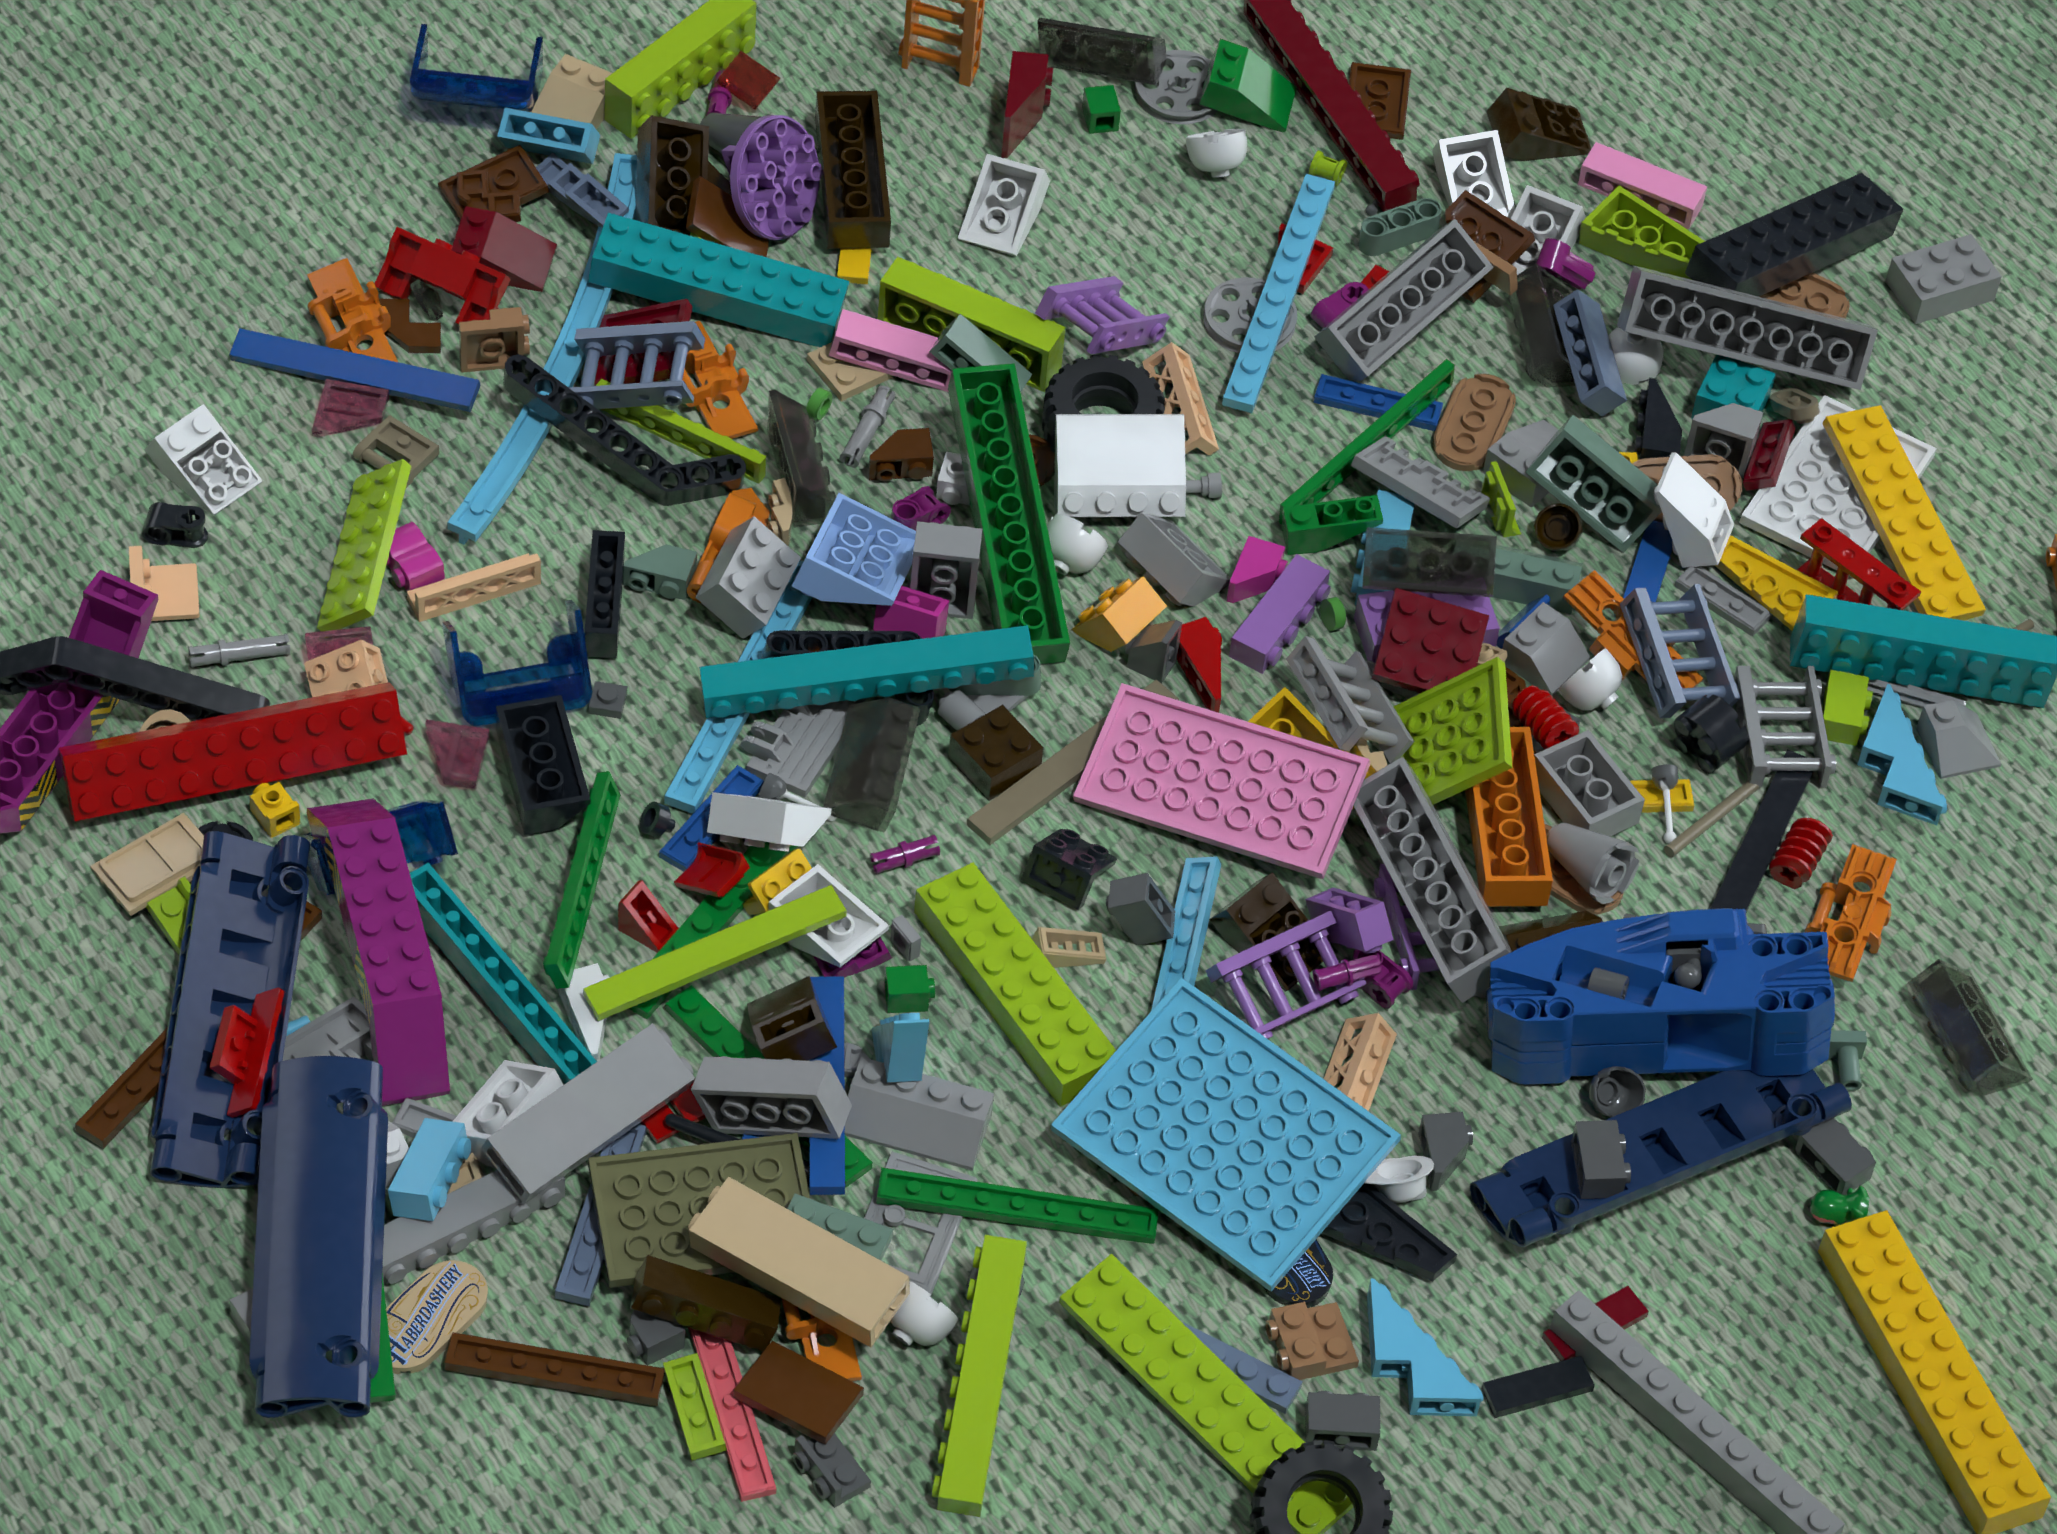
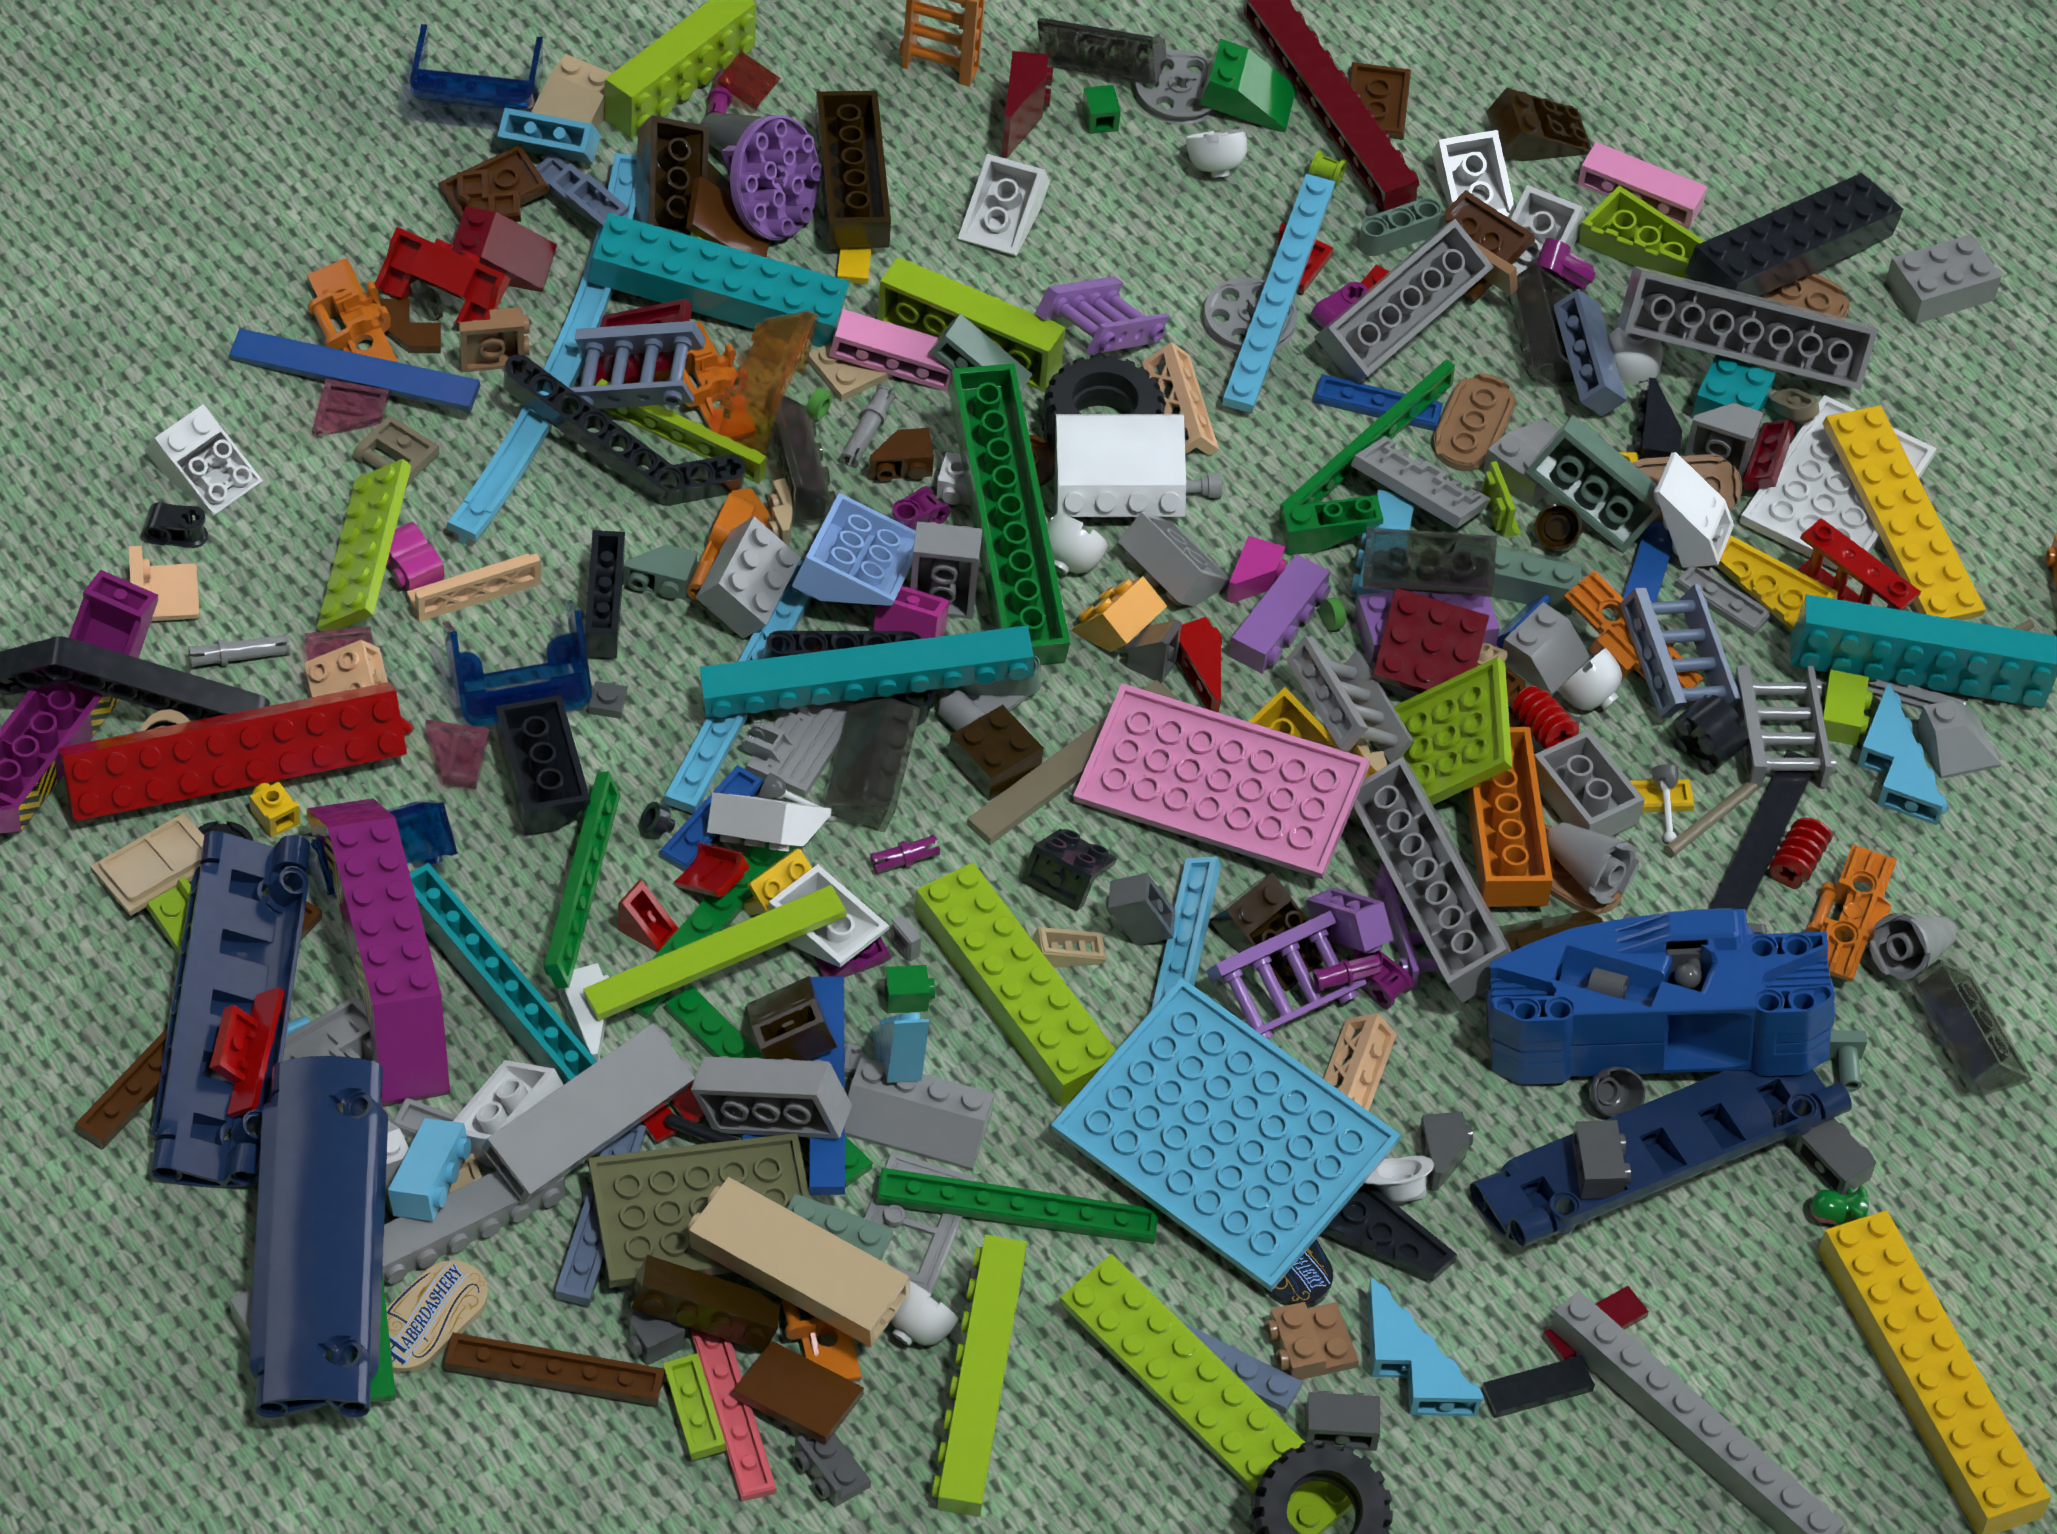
none -> clear orange windscreen [719,310,819,456]
none -> light grey cone [1870,913,1956,981]

